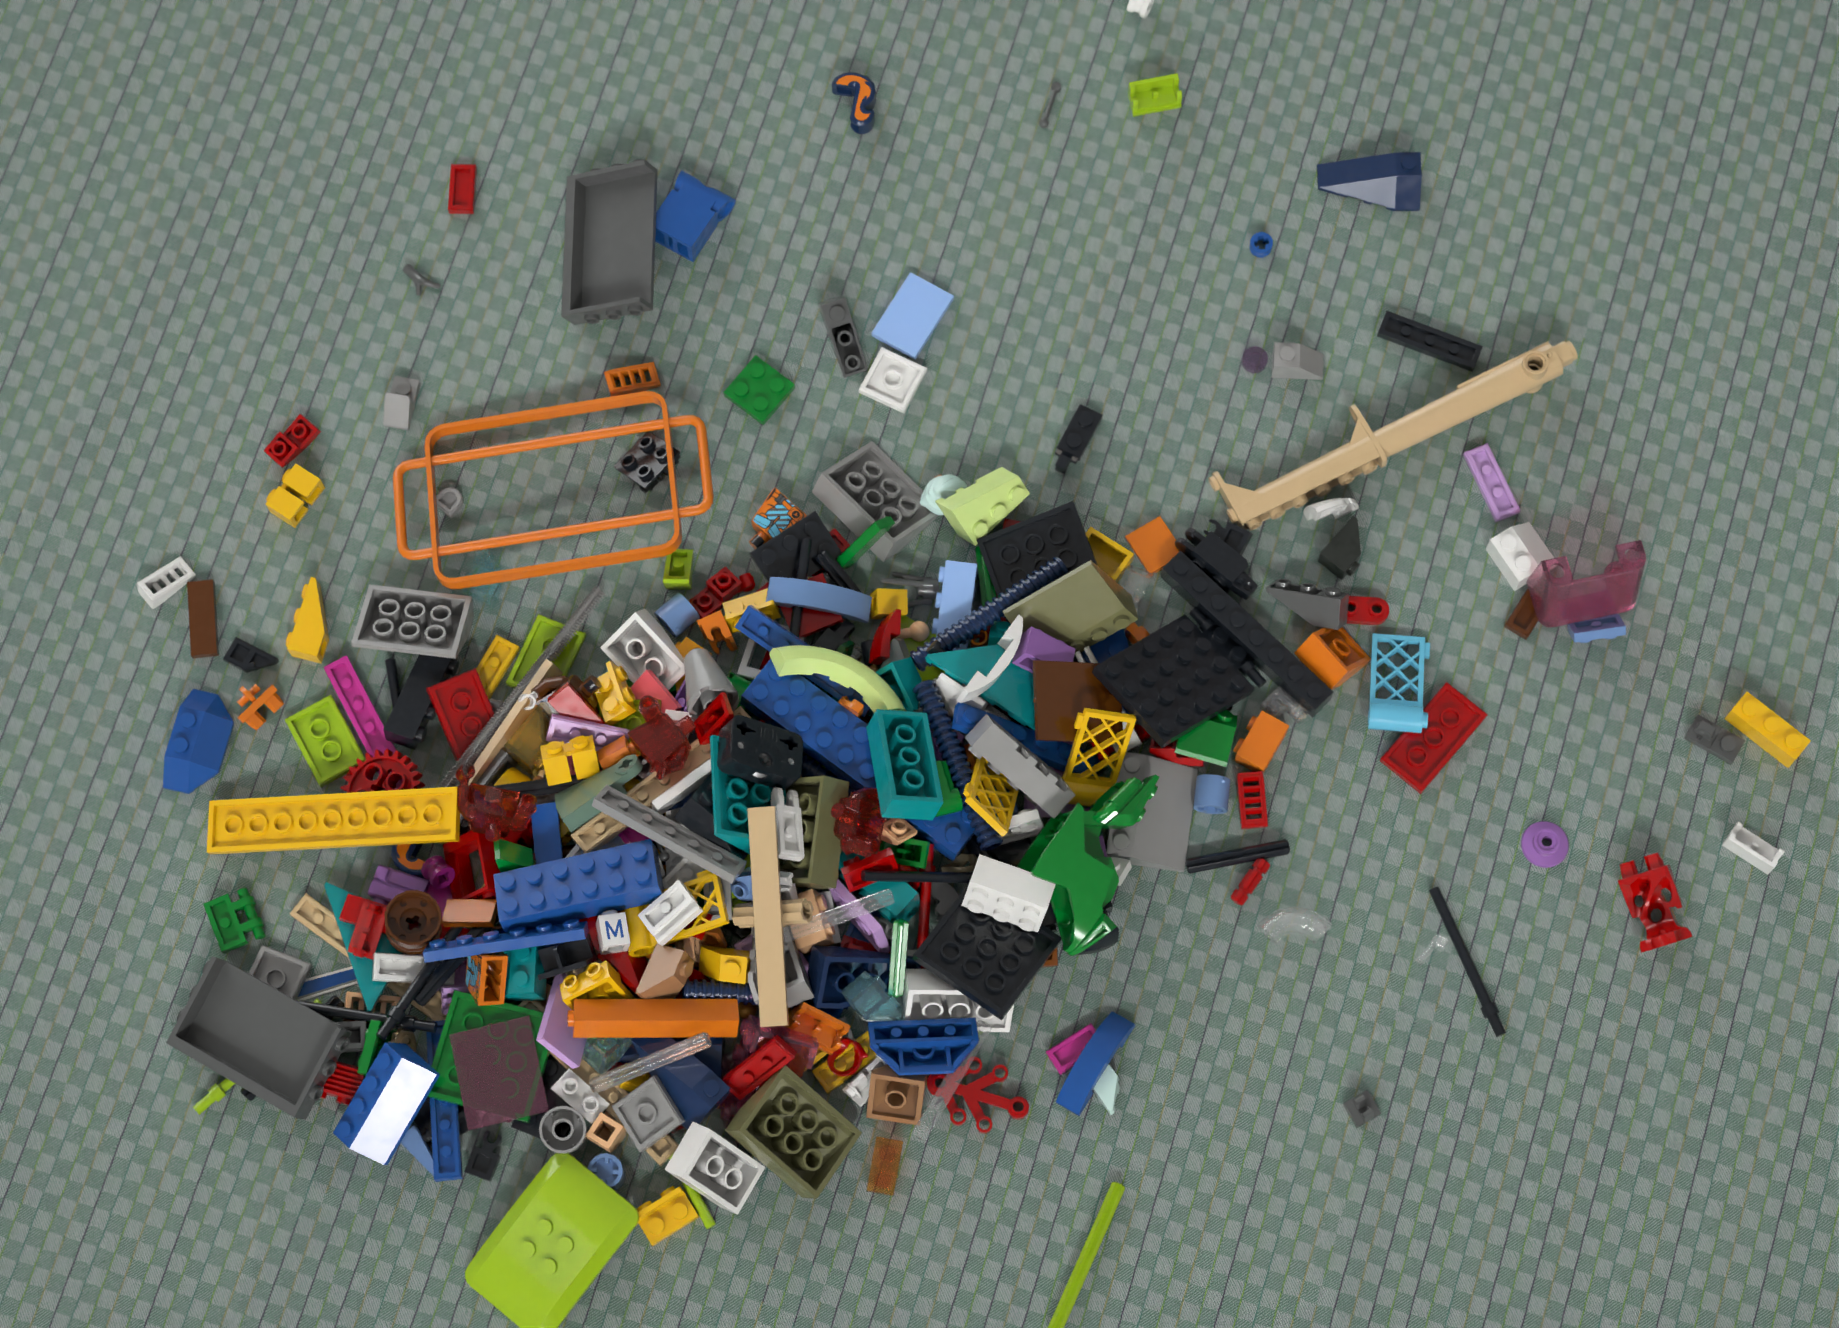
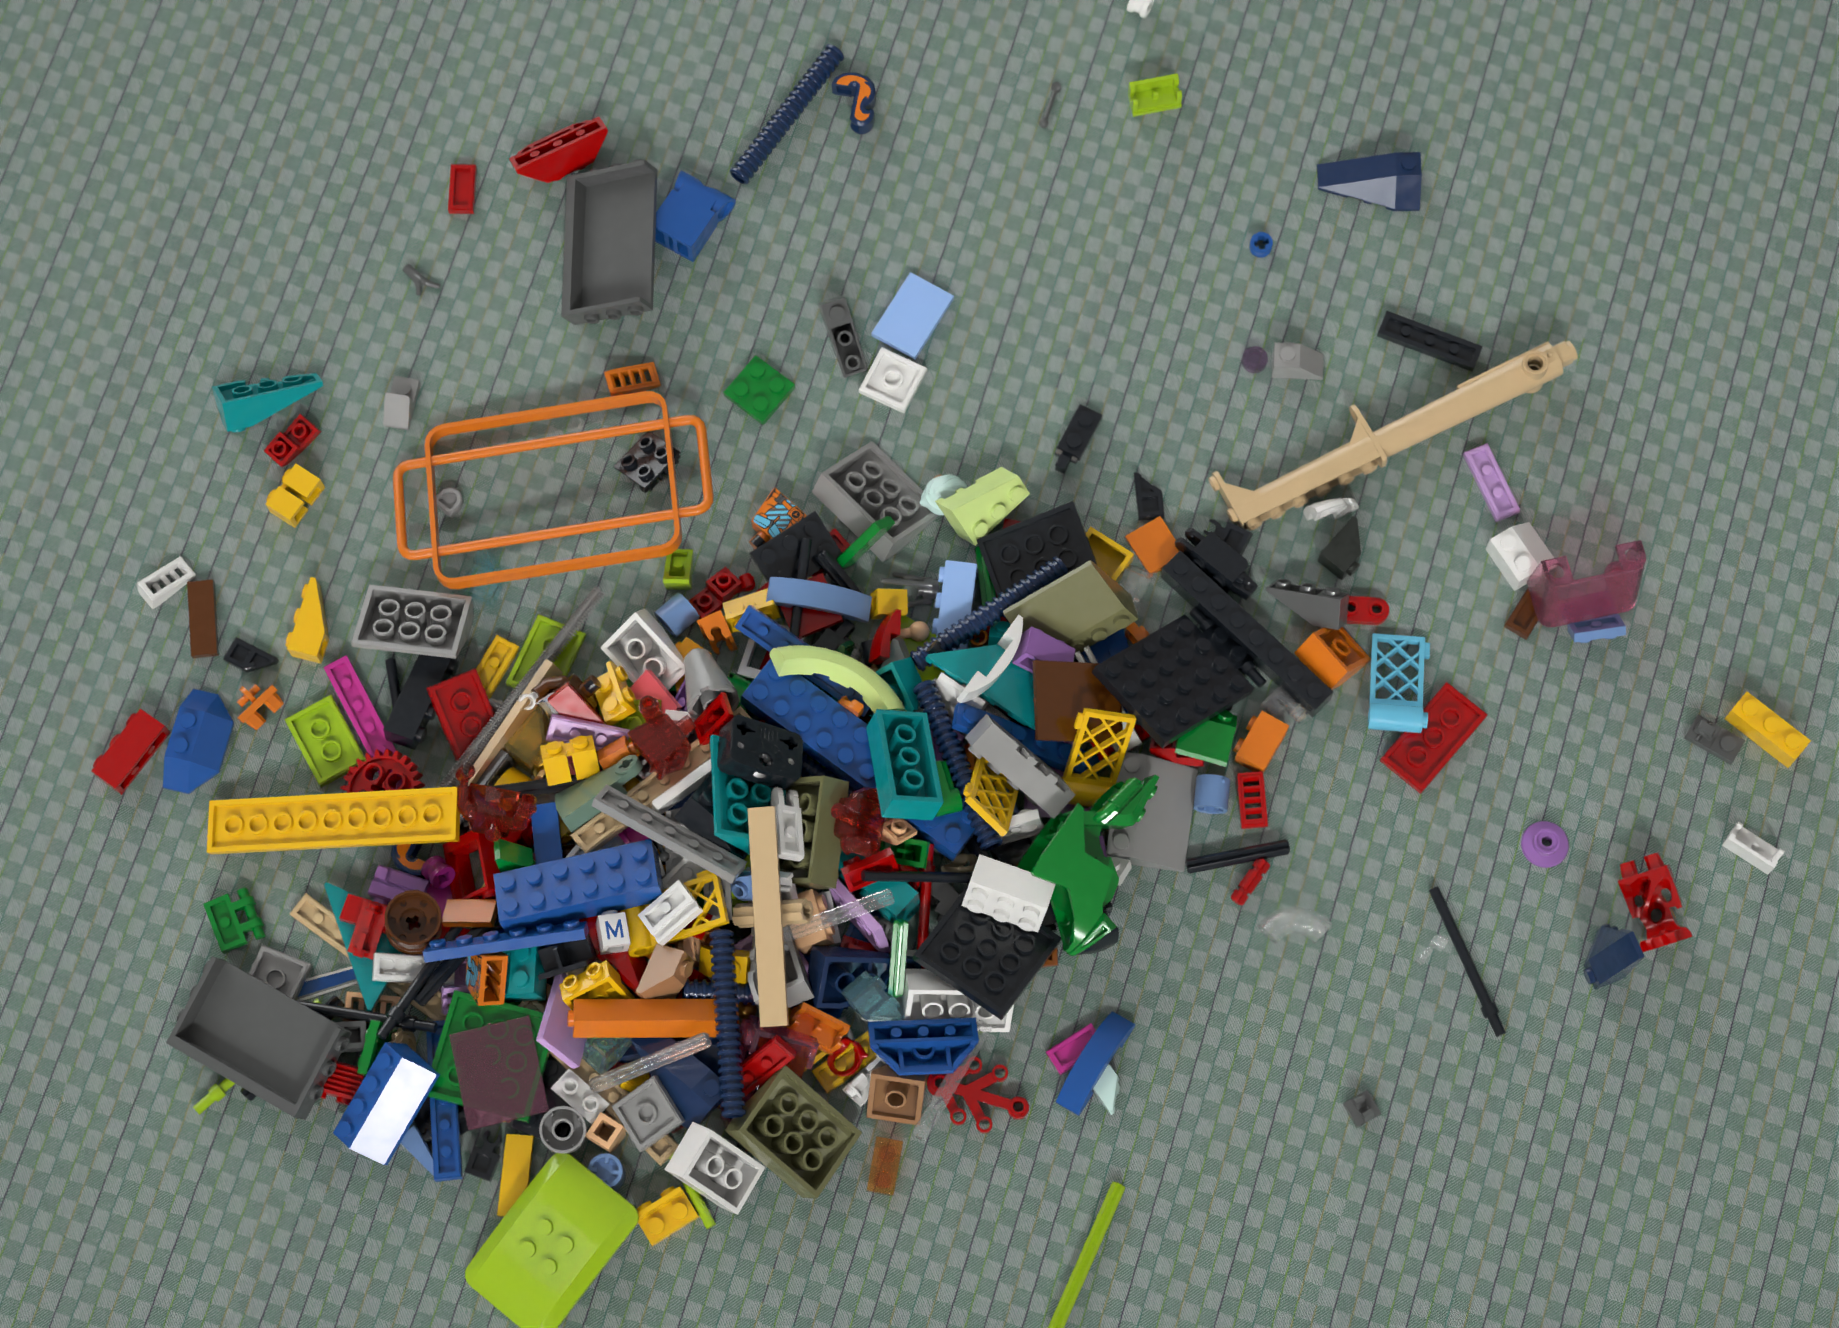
none -> red brick [91,708,171,795]
none -> teal wedge [212,373,323,432]
none -> yellow tile [497,1134,534,1217]
none -> red wedge [509,117,608,183]
none -> dark blue piece [709,929,746,1118]
none -> dark blue piece [730,44,844,184]
none -> black tile [1134,473,1165,521]
none -> dark blue wedge [1583,924,1645,990]

